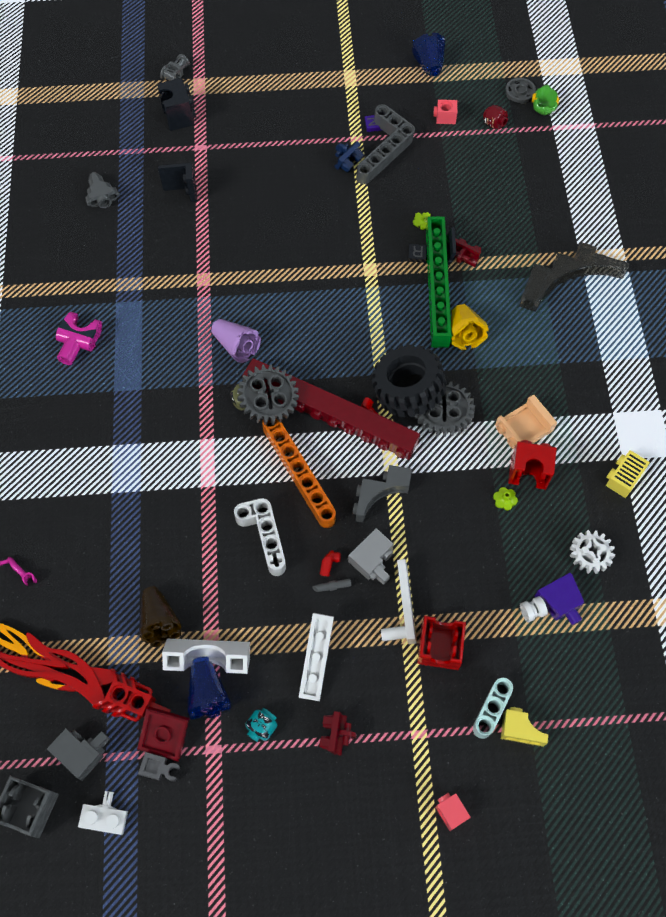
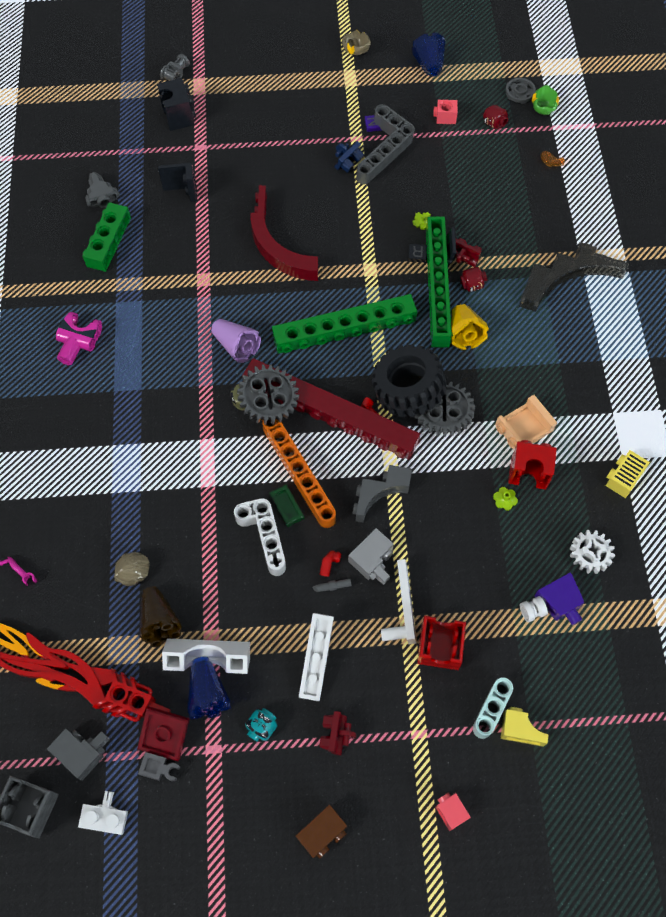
none -> green brick [83,203,131,272]
none -> dark tan hair [114,552,150,586]
none -> dark red arch [251,185,318,281]
none -> dark green tile [269,484,305,527]
none -> green brick [272,294,417,354]
none -> reddish brown brick [296,805,347,859]
none -> dark tan hair [342,30,371,55]
none -> dark red head [460,267,487,292]
none -> clear orange arm [541,151,565,167]

